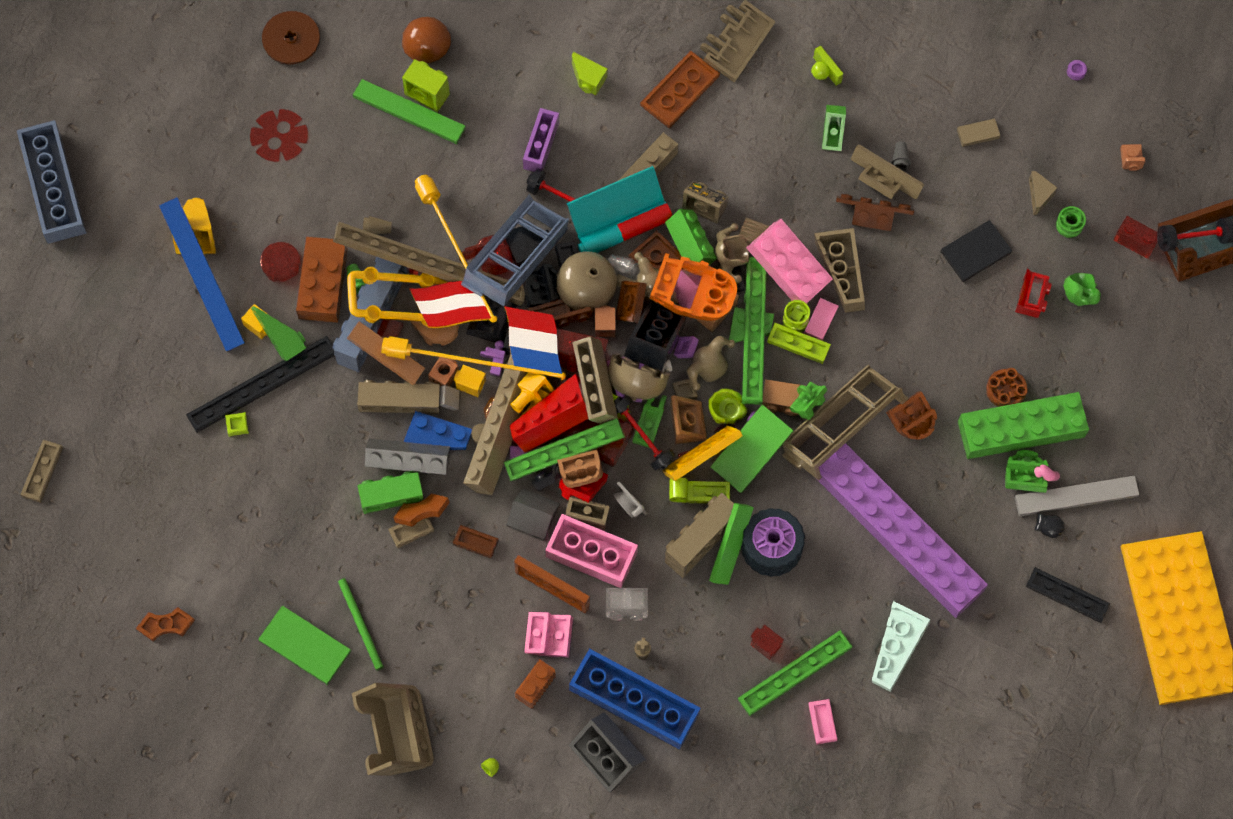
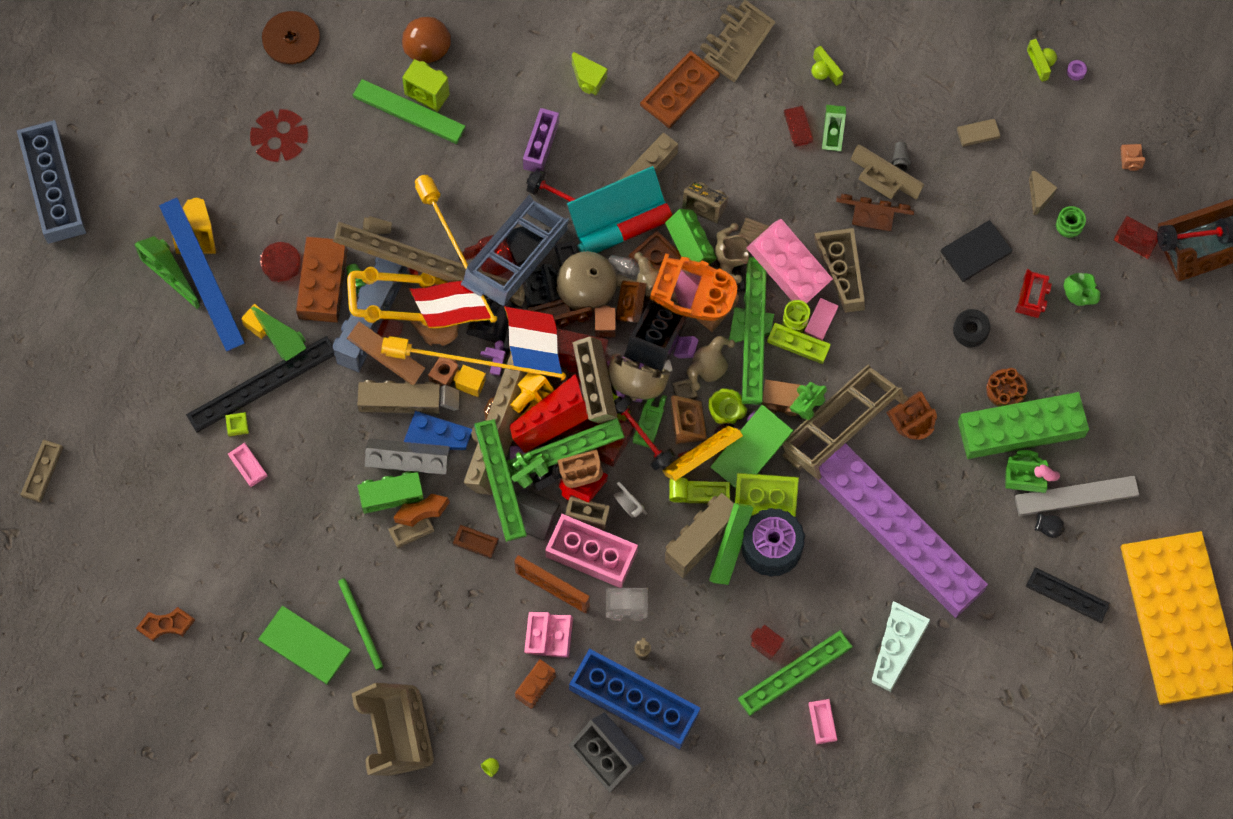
none -> bright green wedge [134,236,200,309]
none -> bright pink tile [228,443,268,487]
none -> bright green tile [474,419,527,542]
none -> bright green hips [511,452,548,488]
none -> lime tile [735,473,799,517]
none -> clear red tile [783,106,813,147]
none -> black tyre [953,309,990,347]
none -> lime tile [1027,39,1057,82]

